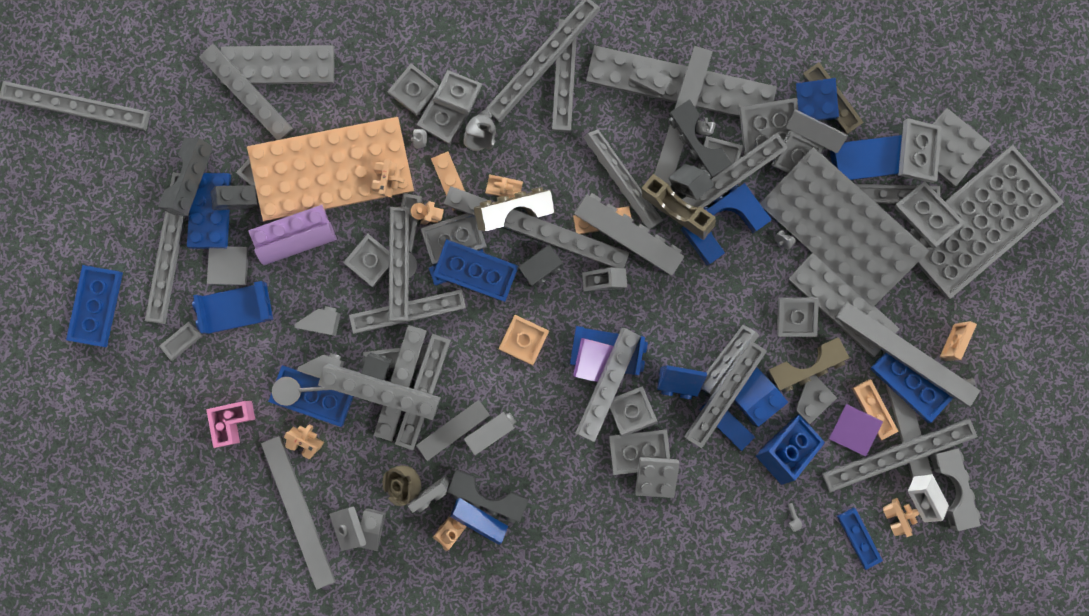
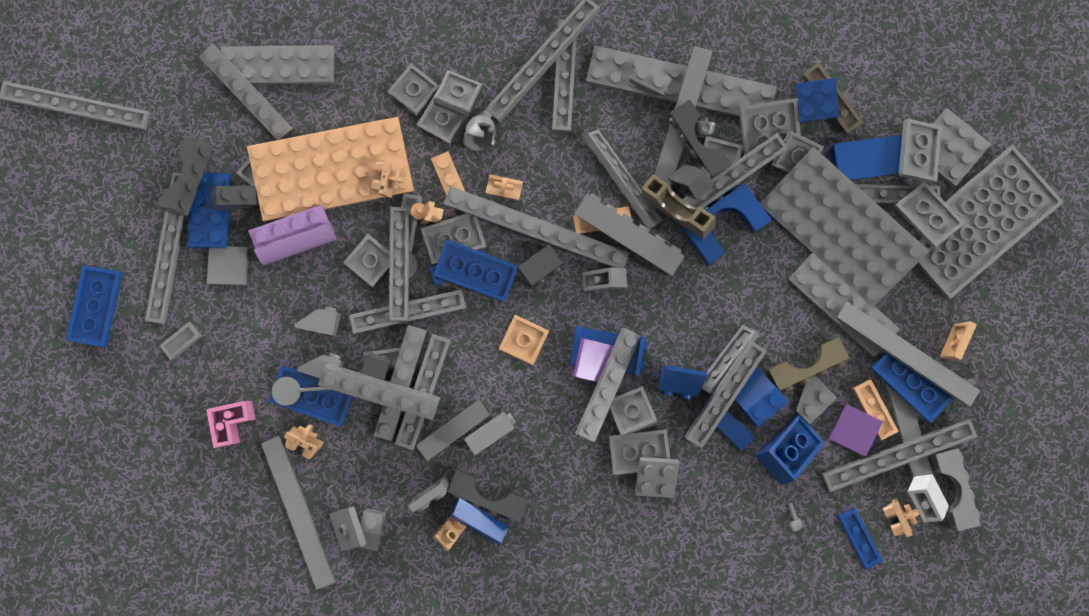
blue panel [192,281,273,334] -> none
dark tan cylinder [382,465,422,506] -> none
light grey piece [411,129,427,149] -> none
arch [474,187,555,231] -> none
light grey piece [775,230,796,250] -> none
light grey plate [777,297,819,337] -> none
light grey tile [786,109,848,153] -> none

